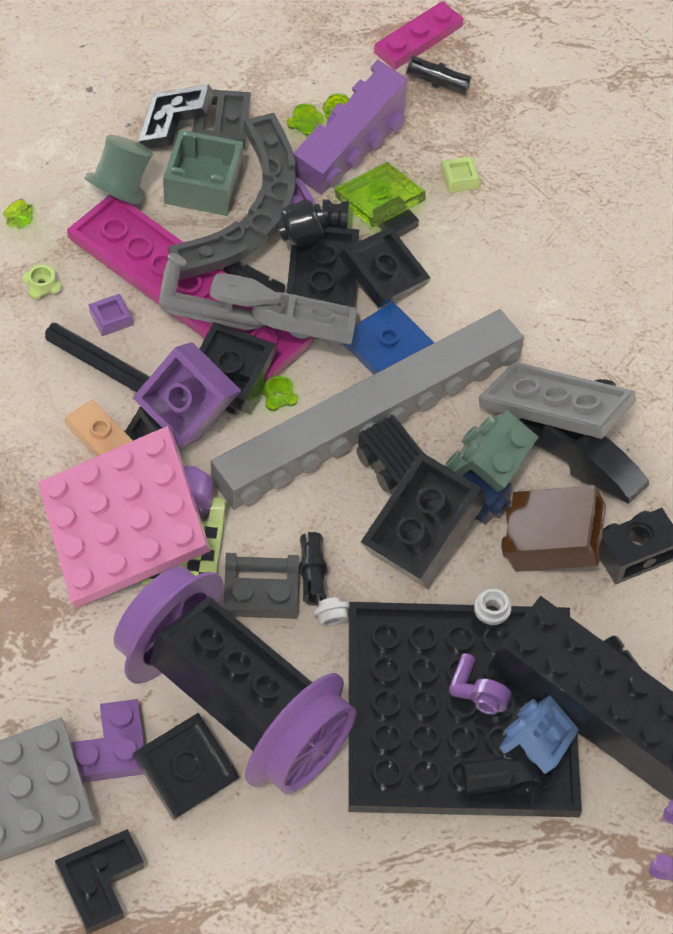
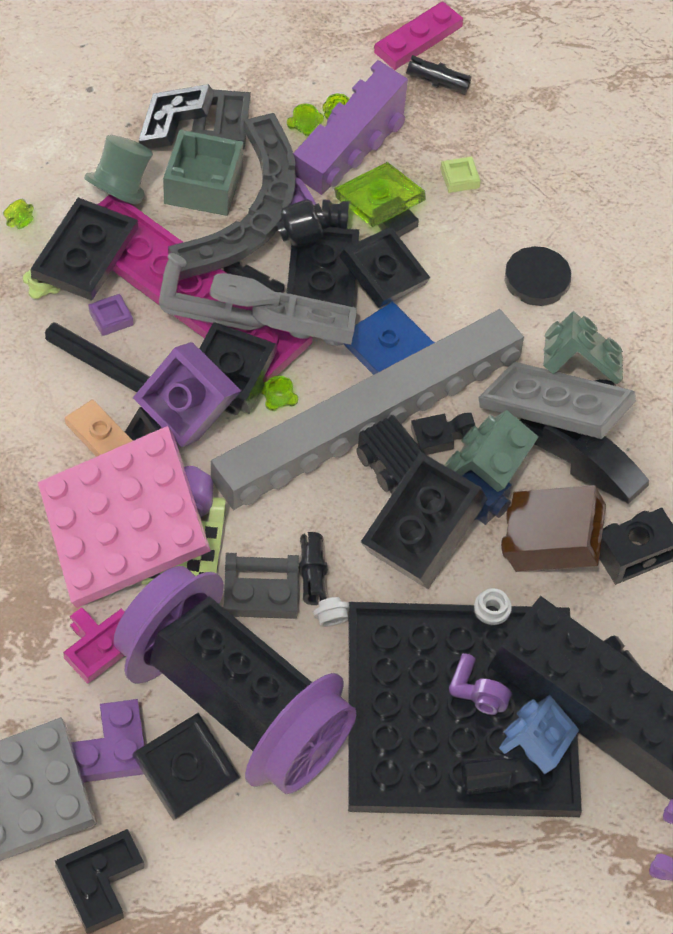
none -> black plate [30,197,138,301]
none -> dark pink plate [63,607,125,684]
none -> black plate [411,412,475,455]
none -> black tile [504,246,571,306]
none -> sand green bracket [543,311,623,384]

